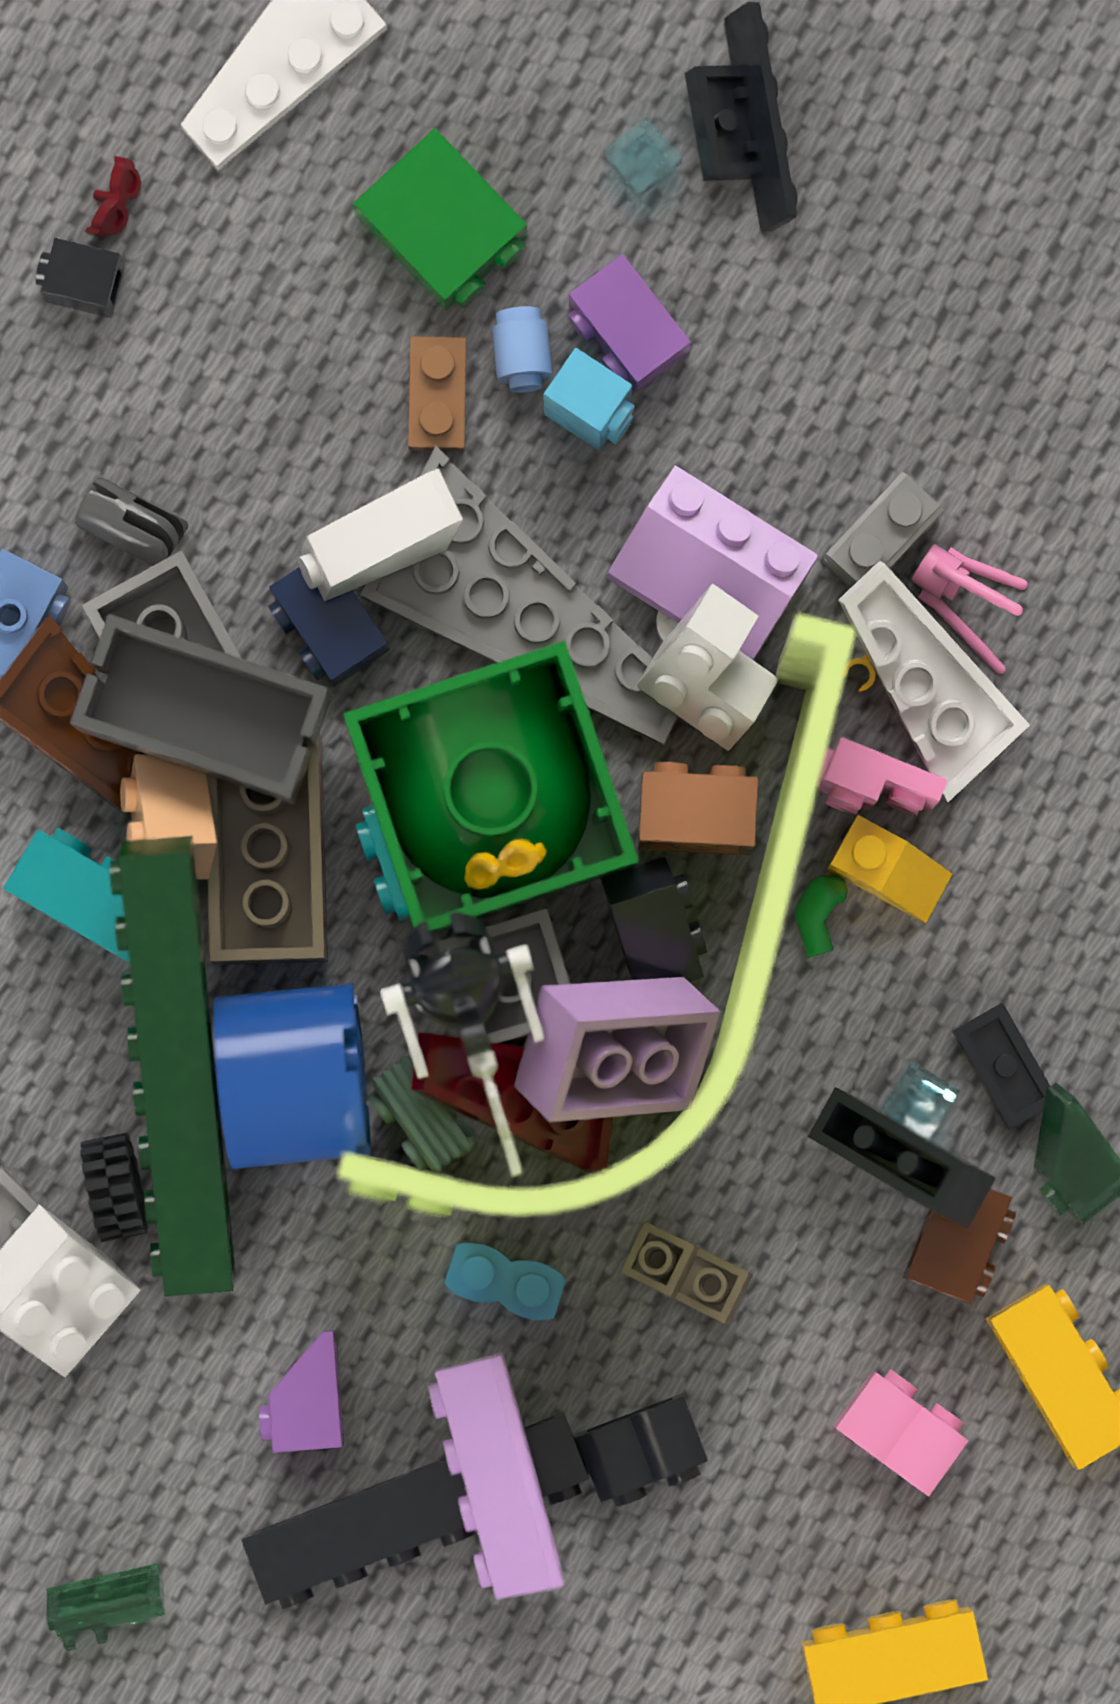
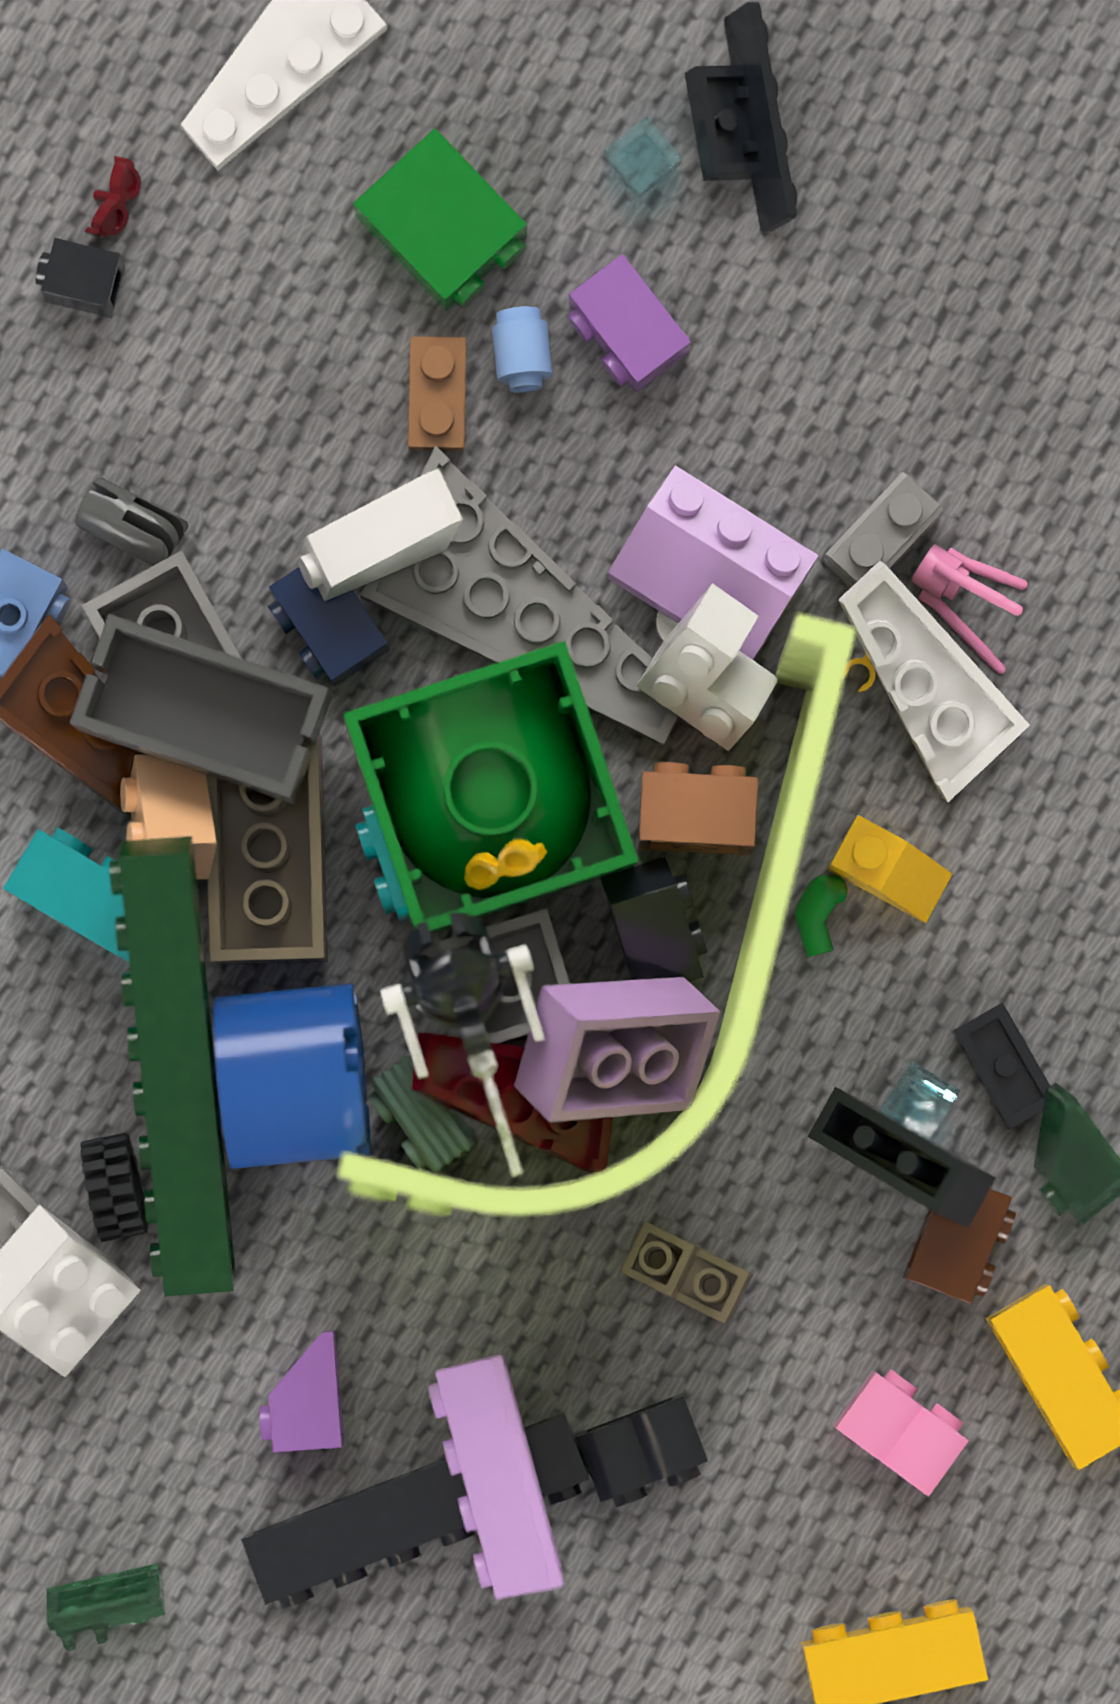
dark azure brick [444,1242,566,1320] -> none
medium azure brick [544,347,635,452] -> none
bright pink plate [817,737,948,816] -> none

